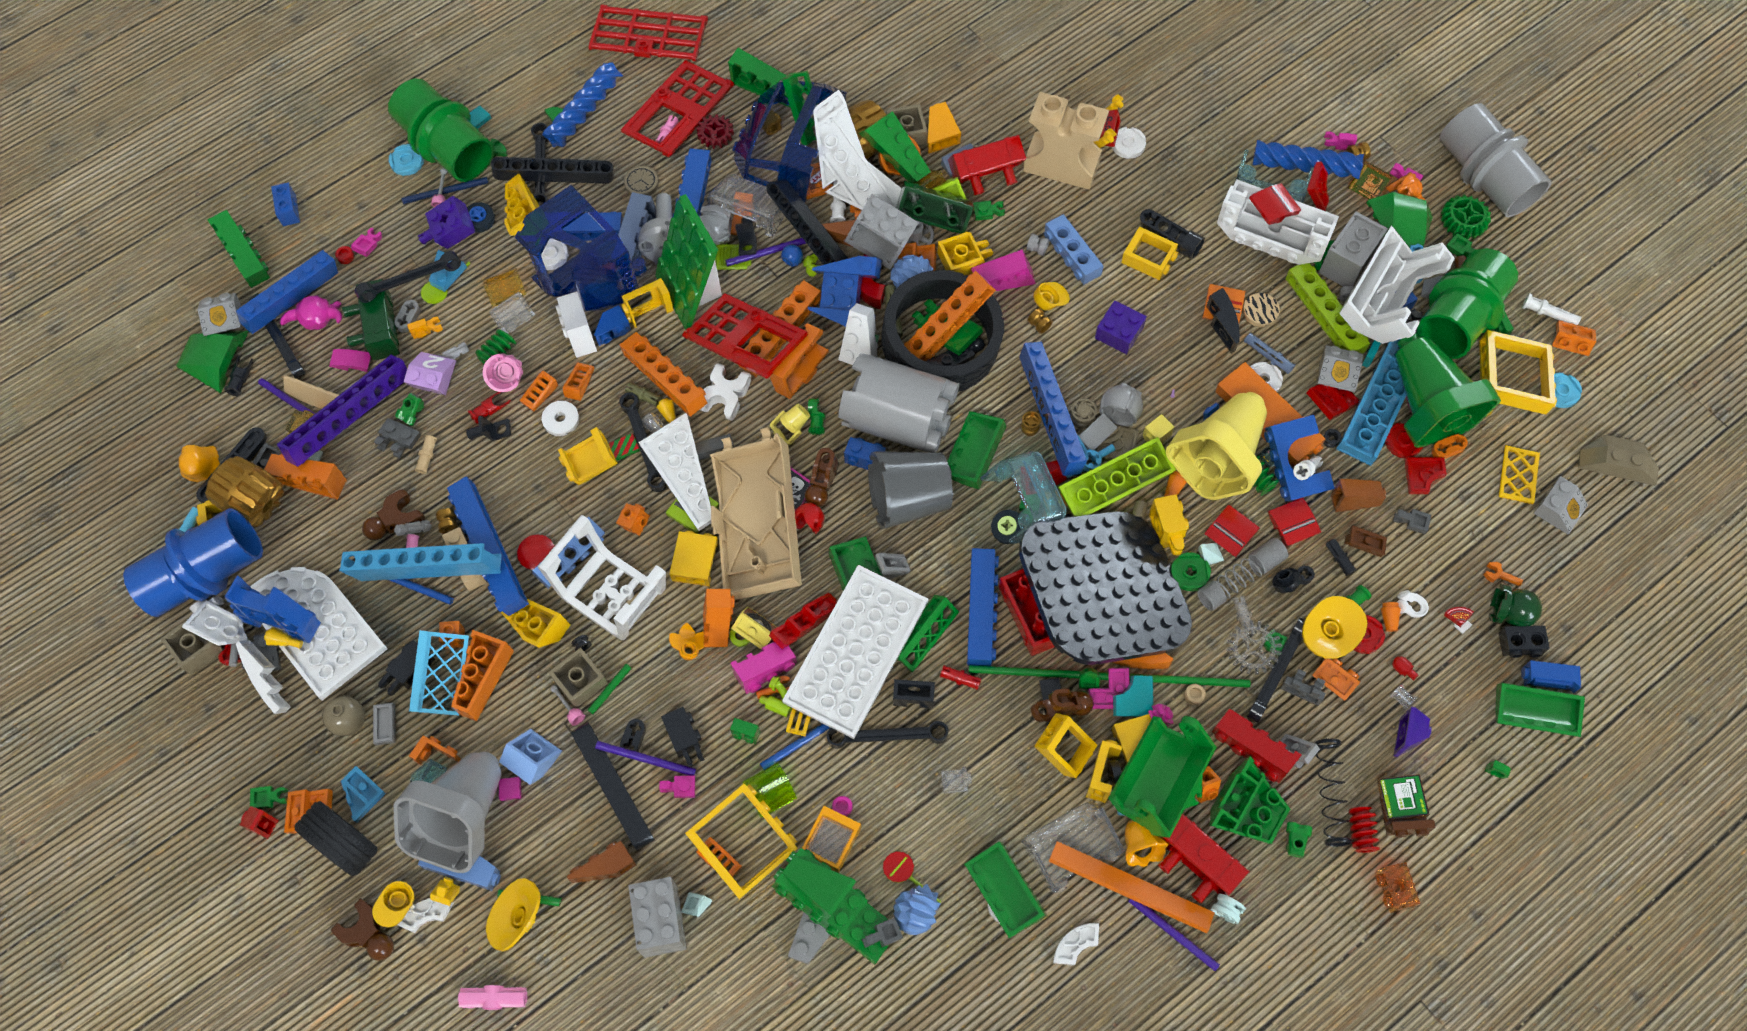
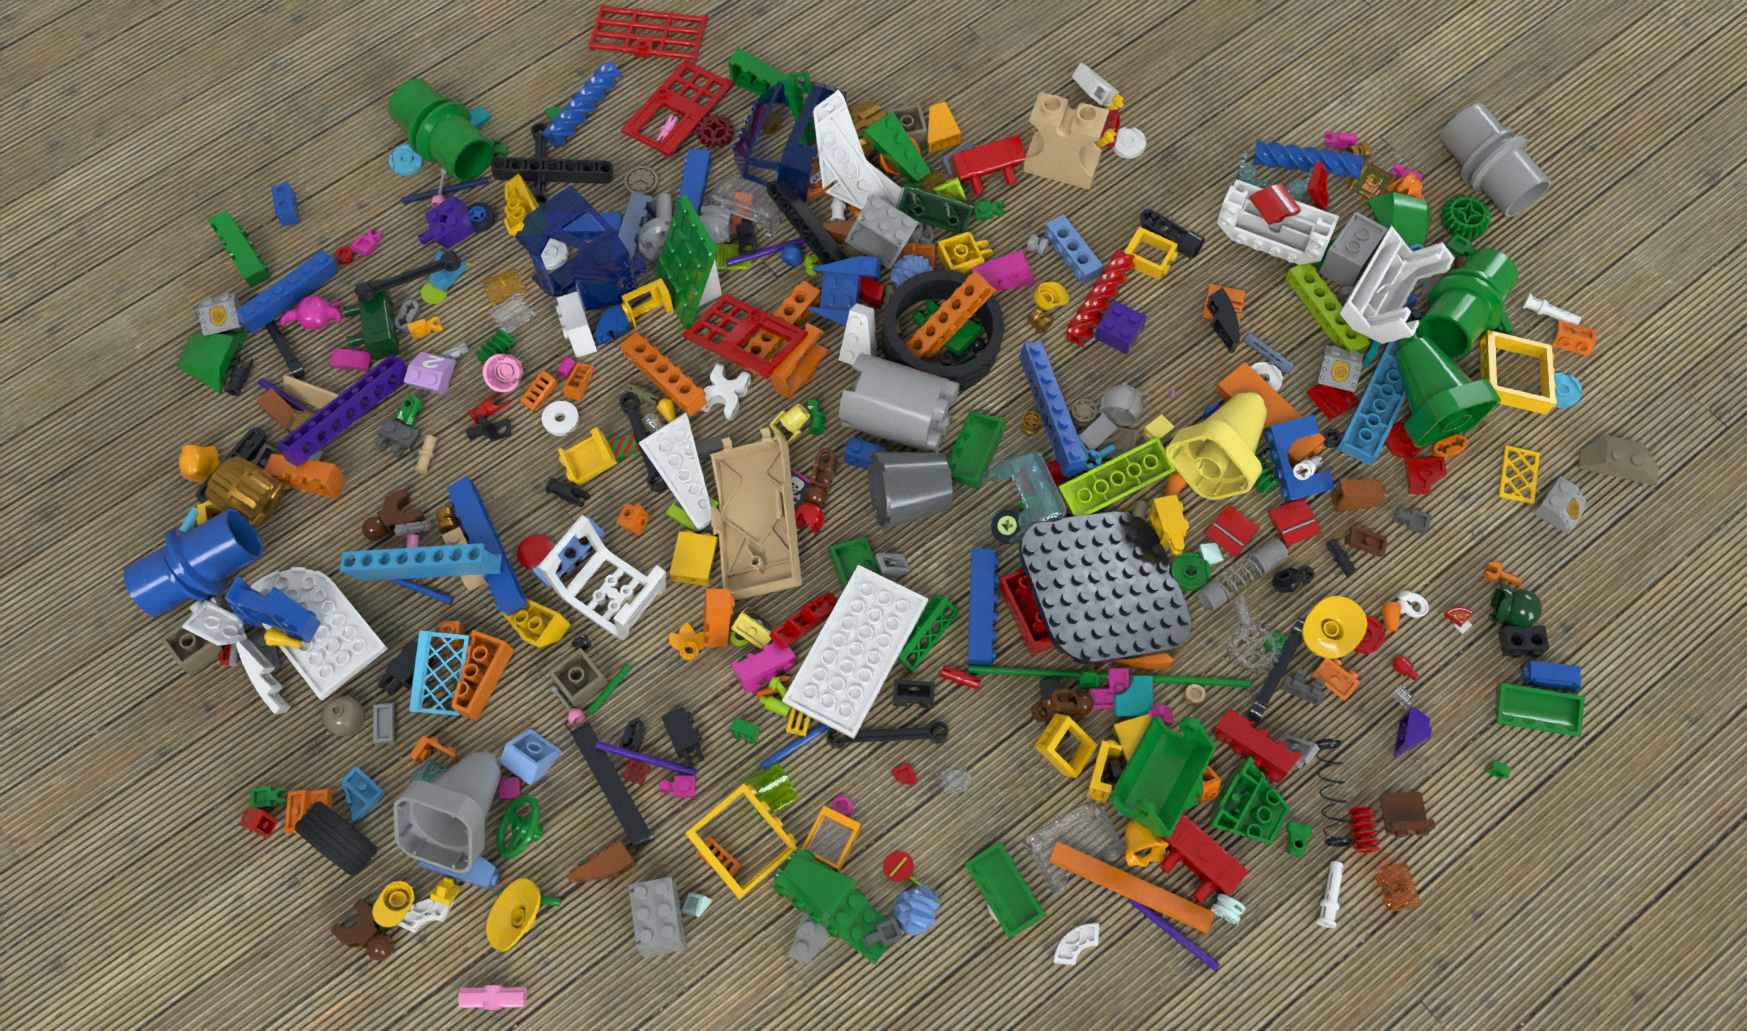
tan tile [1242,293,1280,327] -> none
green bush [1346,585,1372,606] -> none
tile [1377,774,1429,821] -> none
none -> dark orange slope [257,388,305,434]
none -> green piece [496,794,543,858]
none -> black piece [545,477,591,507]
none -> dark pink hinge [557,357,576,378]
none -> clear red plate [623,759,651,786]
none -> red tile [891,763,917,785]
none -> red piece [1066,249,1135,348]
none -> white slope [1072,62,1119,106]
none -> white pin [1316,861,1344,928]

